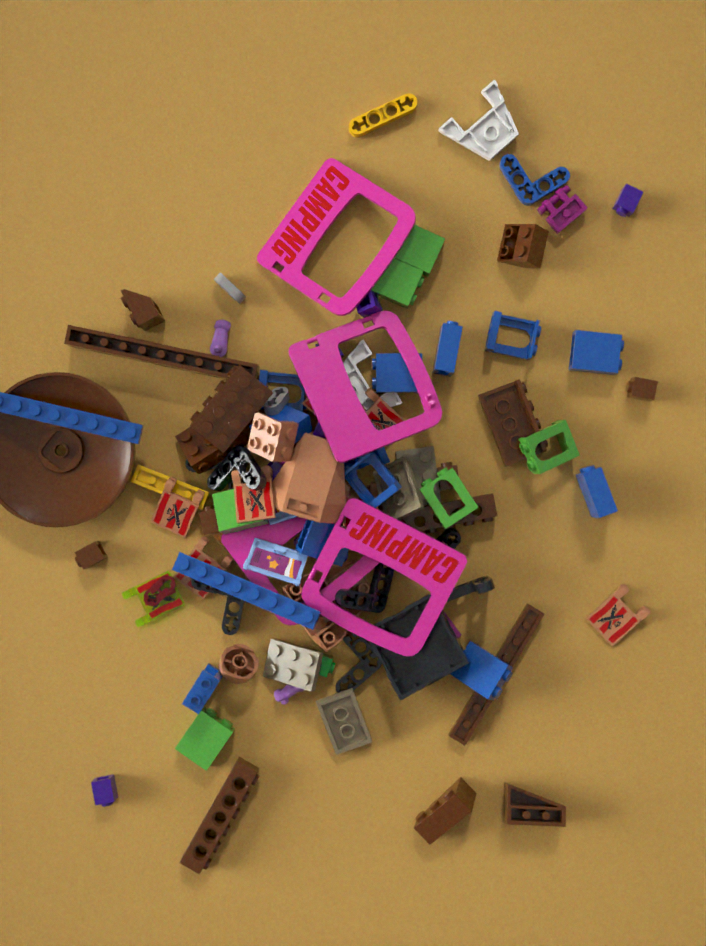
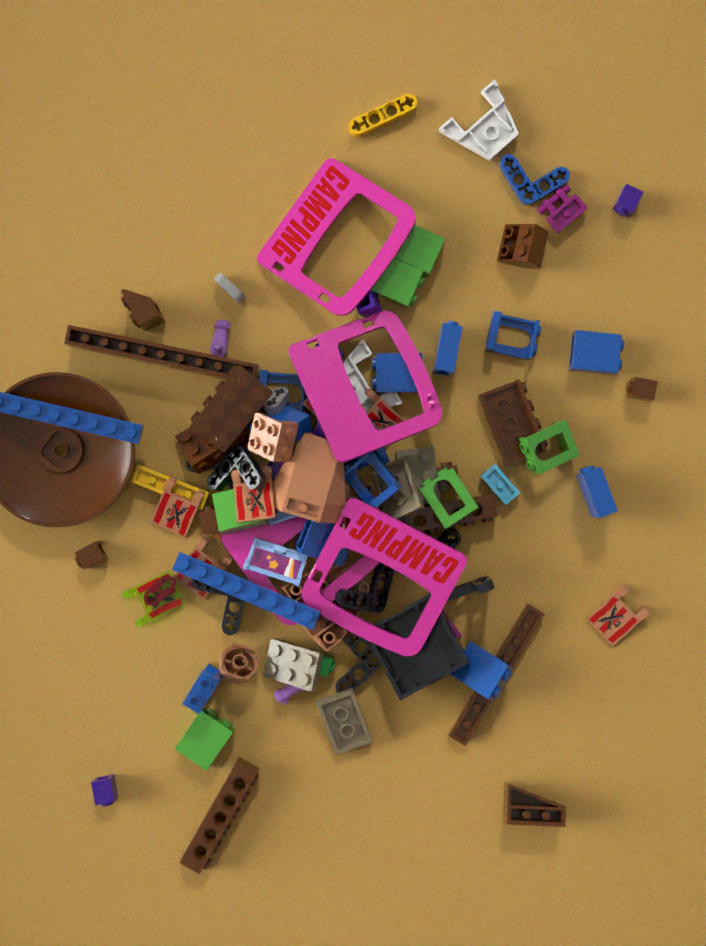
reddish brown wedge [414,777,477,845] -> none
none -> medium azure plate [480,464,520,505]

